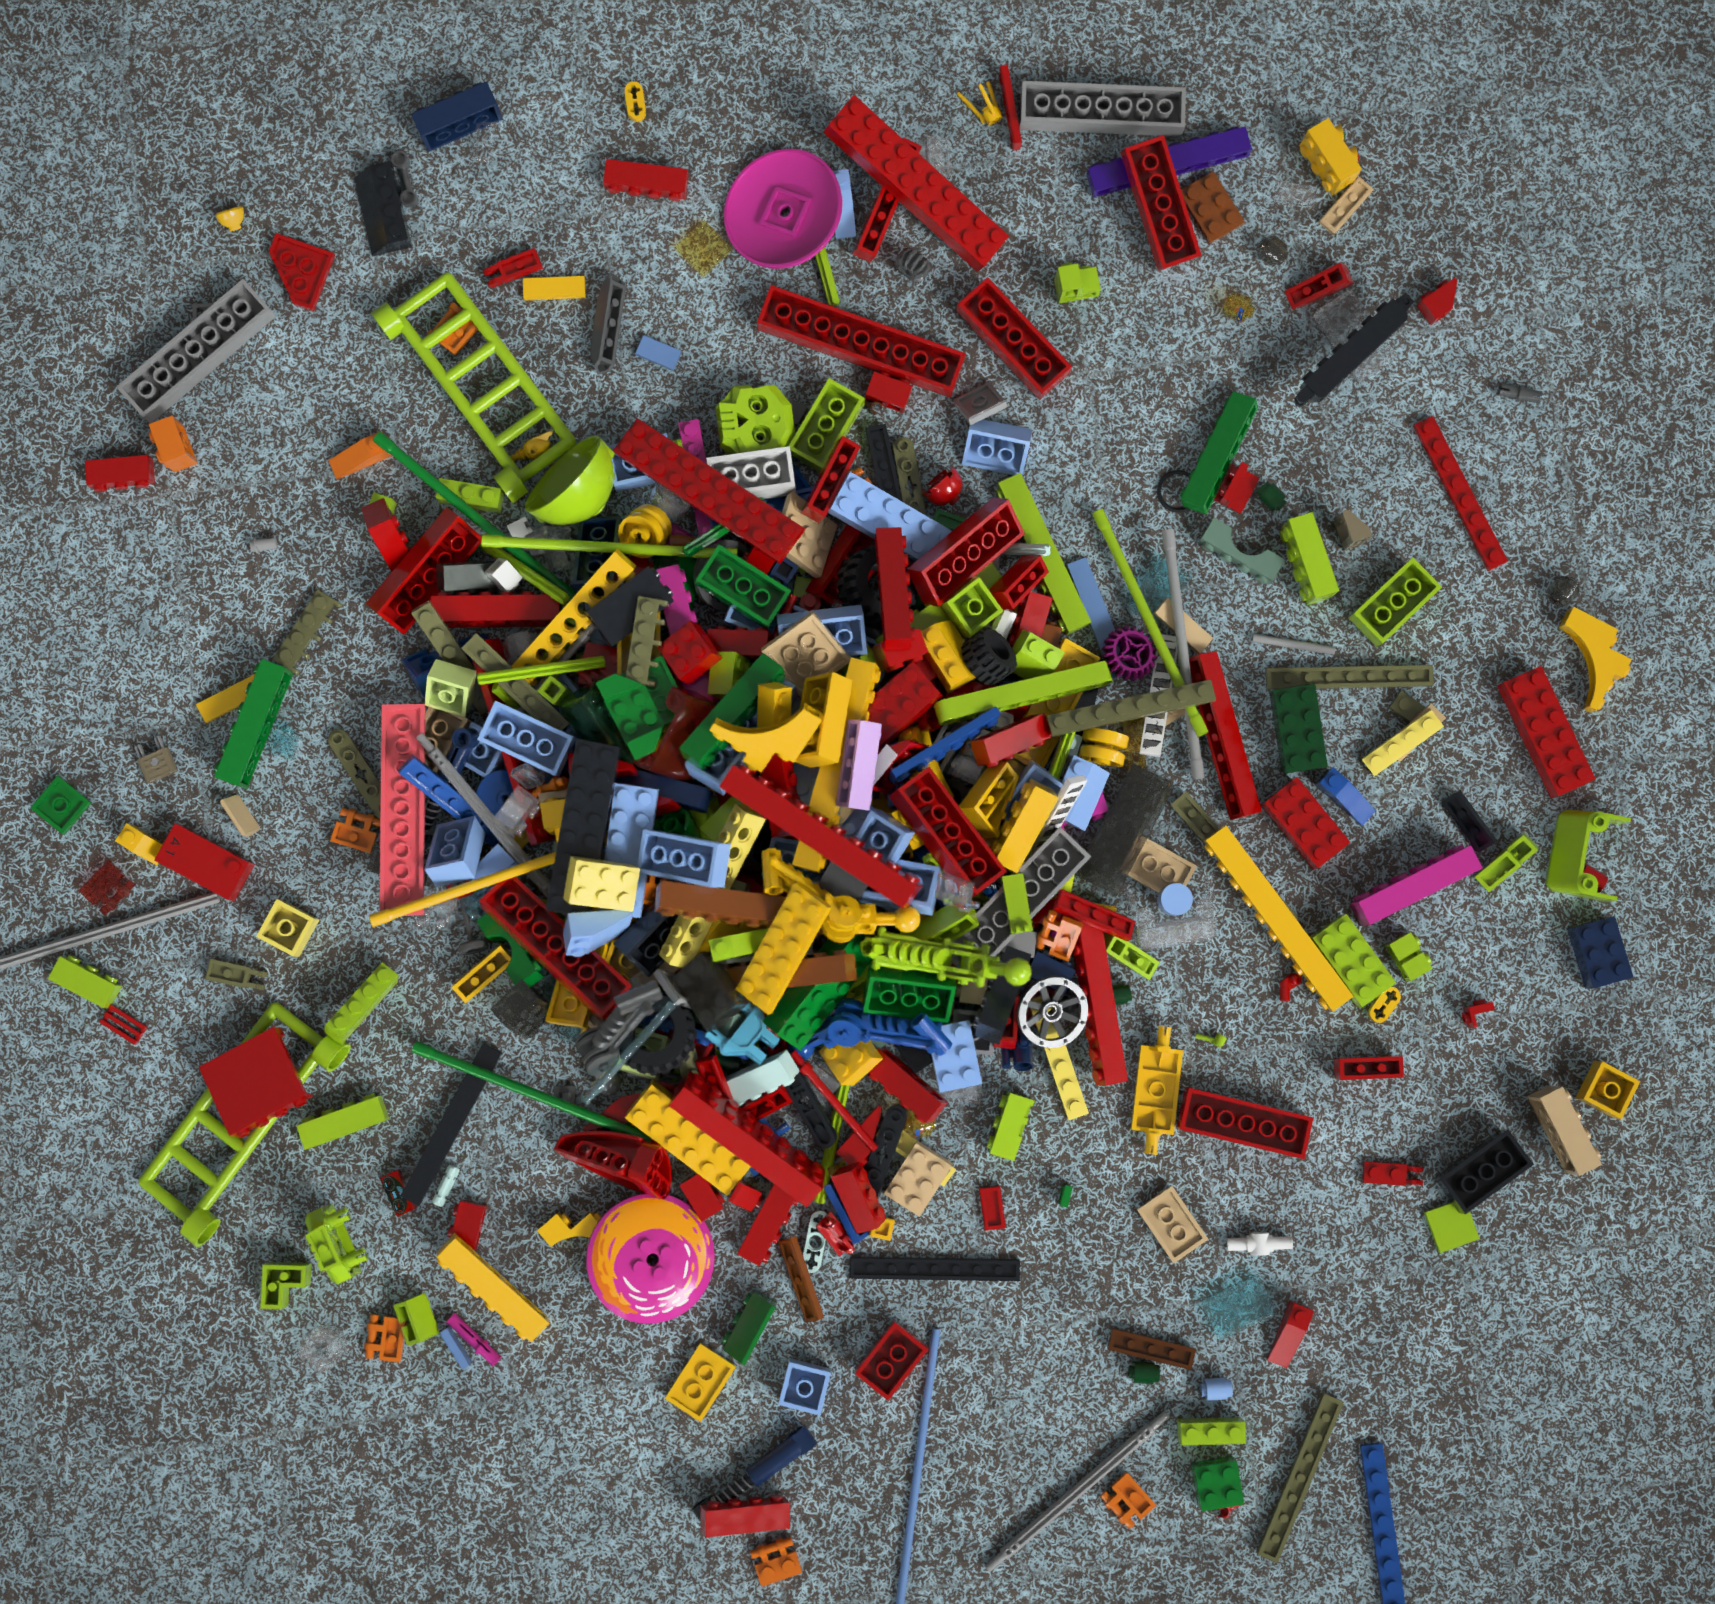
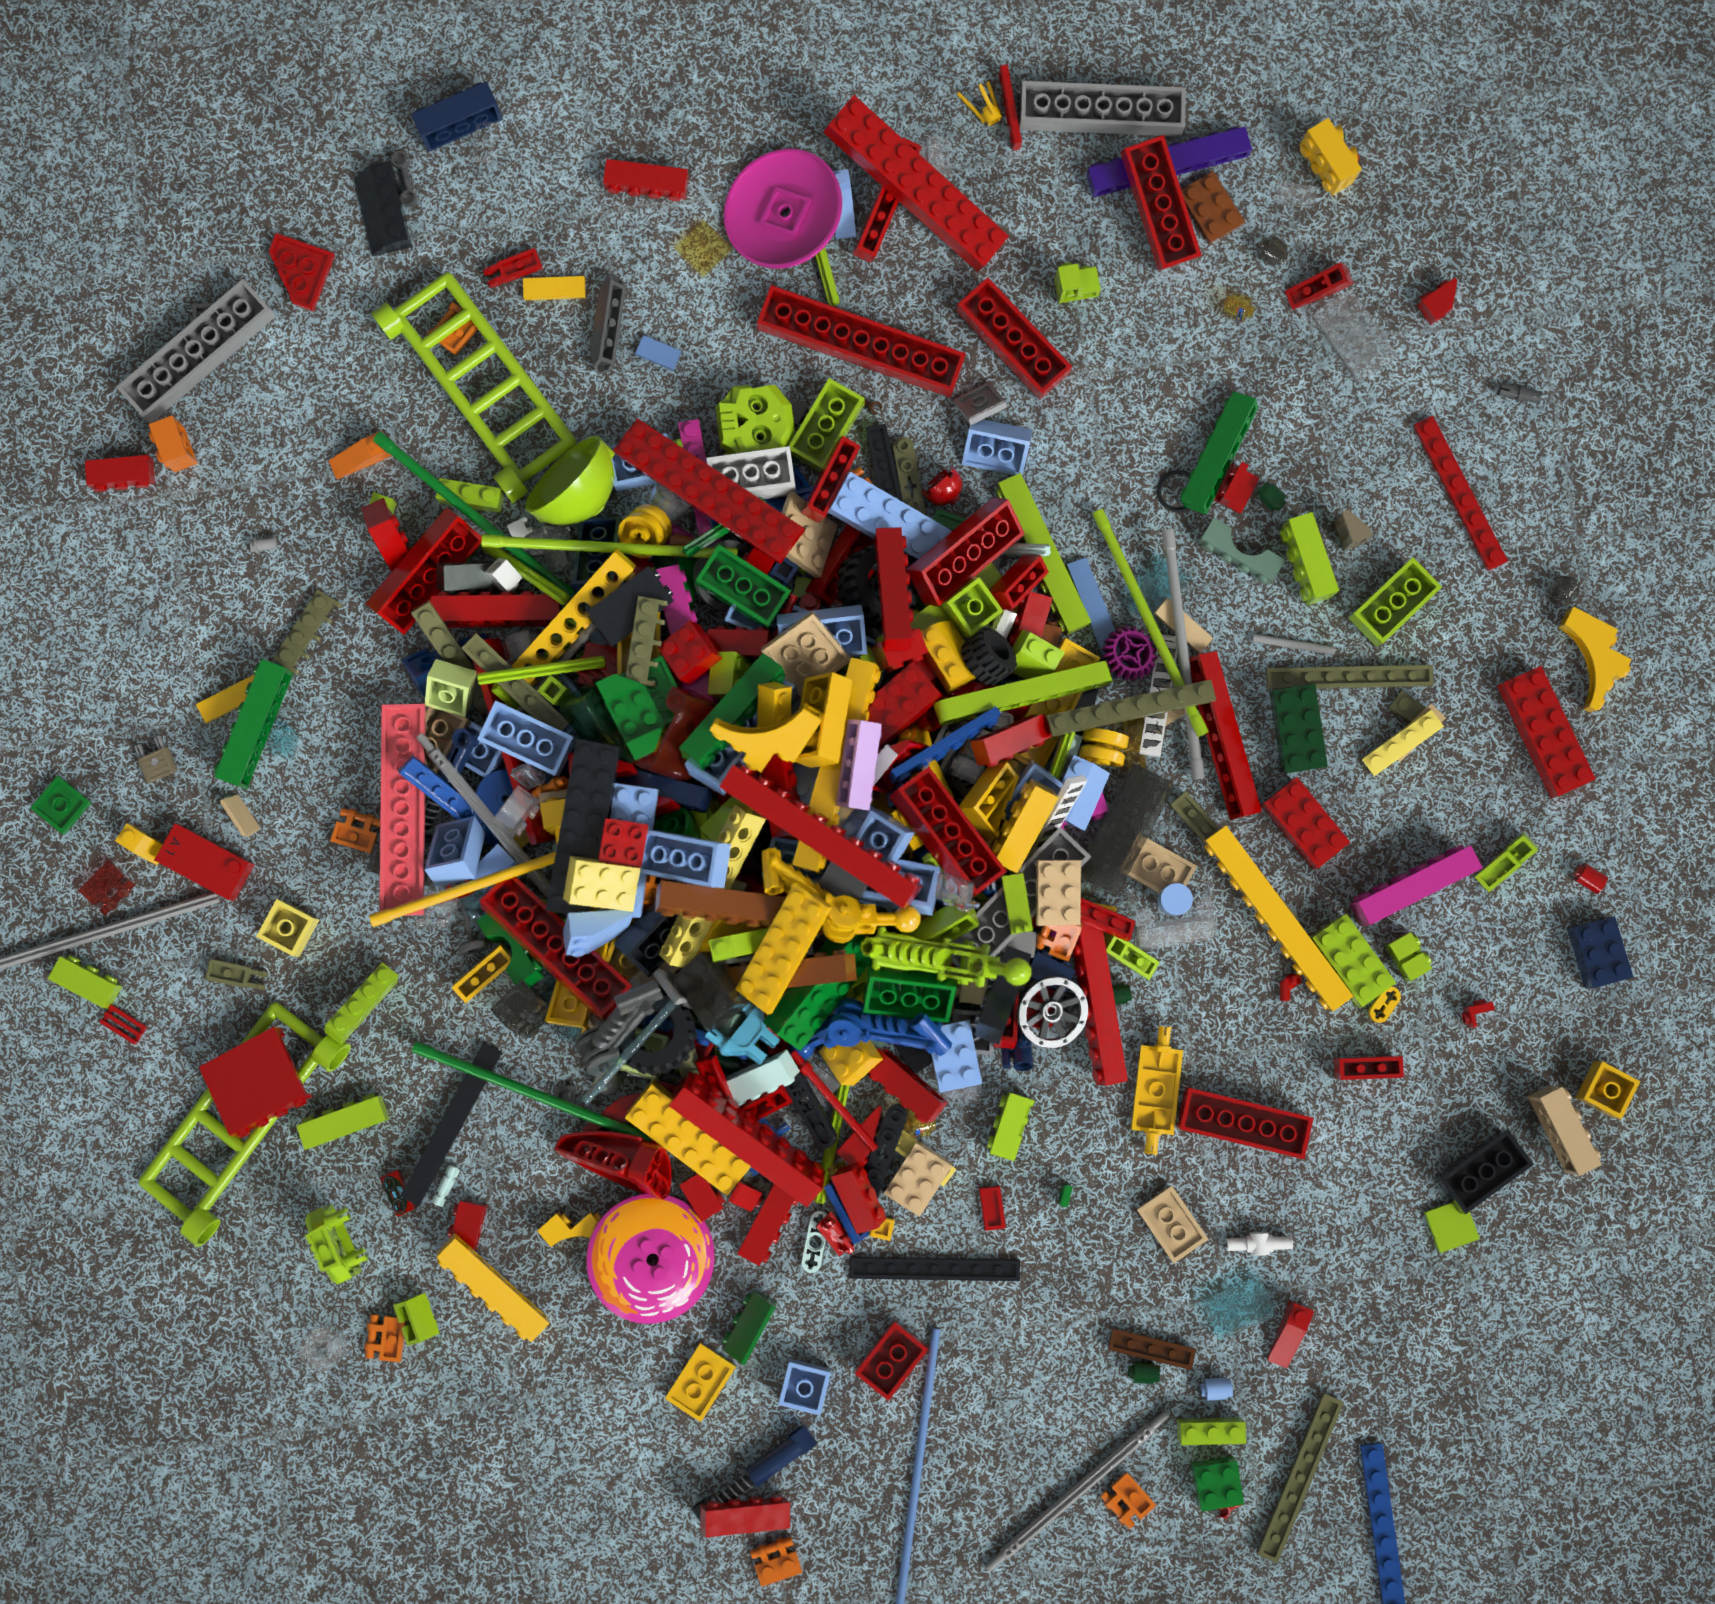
yellow brick [215,206,244,231] -> none
lime brick [260,1262,312,1309] -> none
olive piece [328,729,381,818] -> none
medium blue tile [440,1326,472,1369] -> none
dark pink pin [446,1312,502,1367] -> none
yellow piece [511,430,555,465] -> none
yellow beam [625,81,646,122] -> none
dark orange tile [778,1236,824,1323] -> none
red brick [865,371,913,414] -> none
dark grey gear [895,247,931,282] -> none
light yellow plate [1030,995,1089,1120] -> none
lime hand [1196,1033,1227,1047] -> none
black hinge [1294,293,1414,408] -> none
slope [1315,767,1376,826] -> none
tan tile [1318,176,1374,236] -> none
red hinge [1362,1161,1424,1186] -> none
black plate [1441,790,1497,853] -> none
lime windscreen [1546,810,1631,902] -> none
none -> red bracket [598,818,648,867]
none -> tan plate [1036,860,1081,926]

